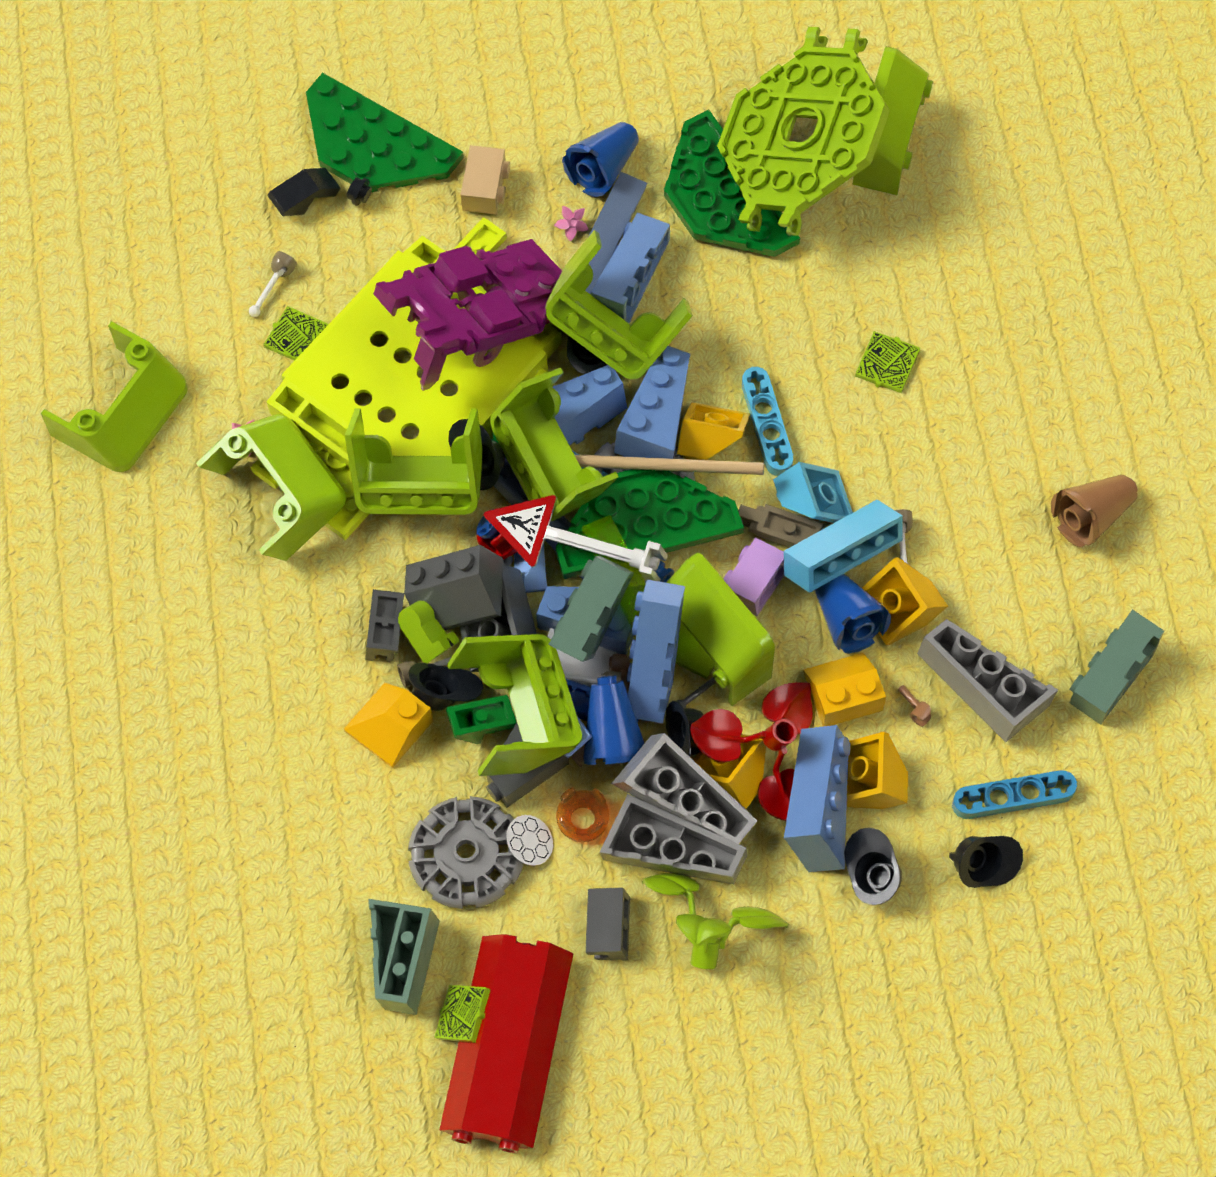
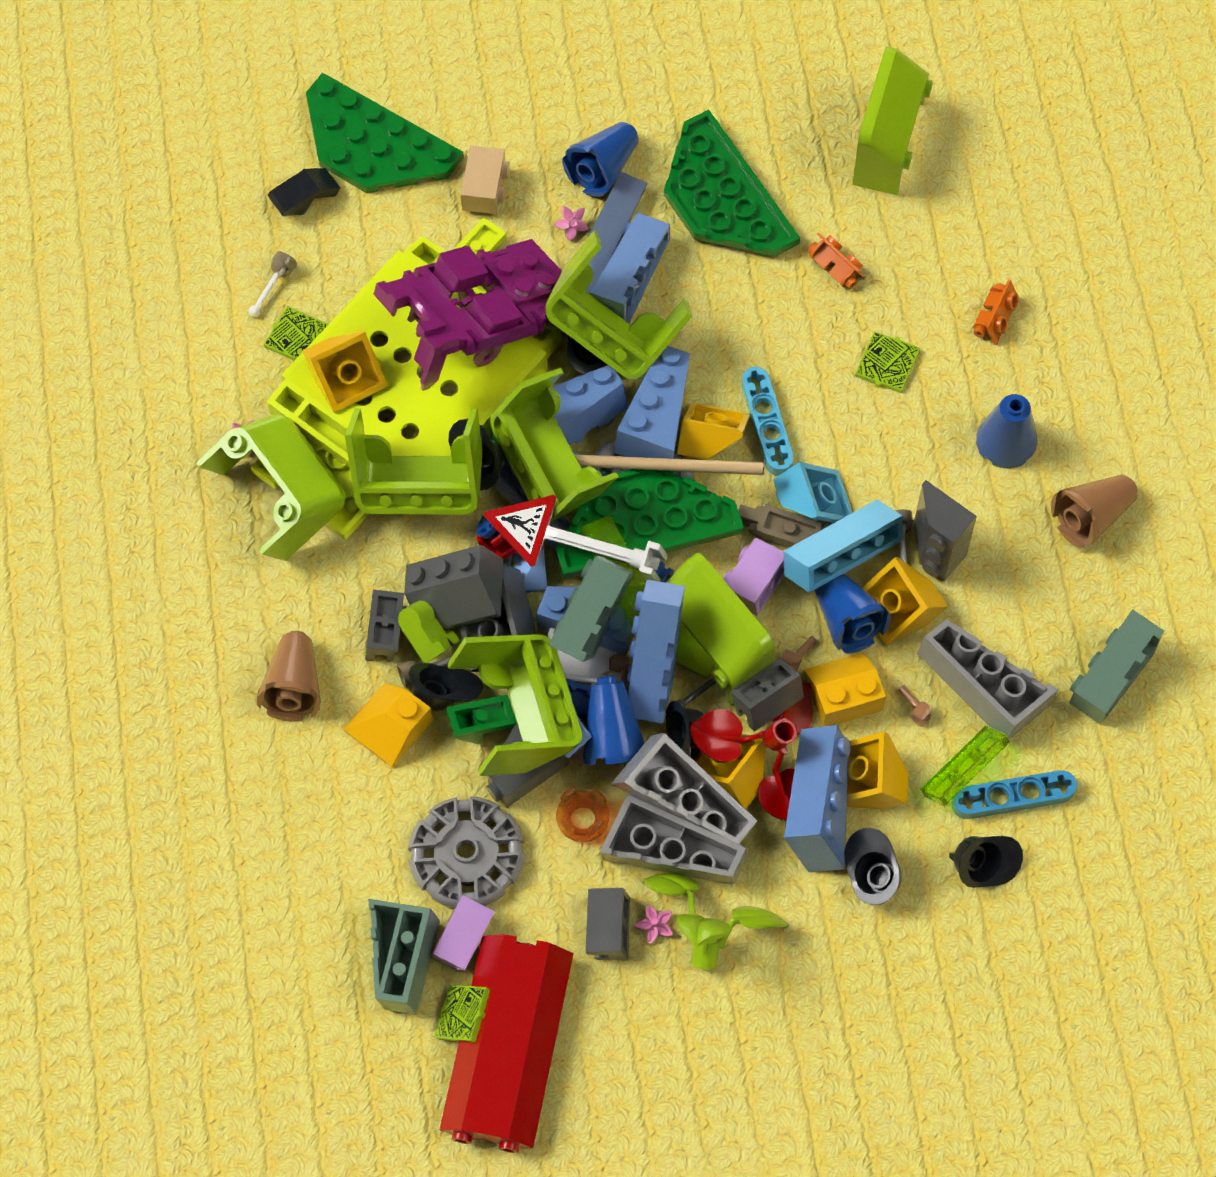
lime windscreen [41,321,188,472] -> none
black plate [347,177,372,206] -> none
white sticker [506,815,553,866] -> none
lime plate [717,27,890,236] -> none
none -> medium nougat cone [257,631,321,721]
none -> yellow slope [302,331,389,413]
none -> lavender hinge [431,895,495,972]
none -> bright pink plant [635,905,673,945]
none -> dark grey hinge [730,658,804,732]
none -> medium nougat hand [782,636,817,671]
none -> orange hinge [808,232,866,289]
none -> dark grey slope [913,480,977,582]
none -> clear neon green tile [920,726,1010,806]
none -> orange hinge [973,279,1019,345]
none -> blue cone [976,394,1037,469]

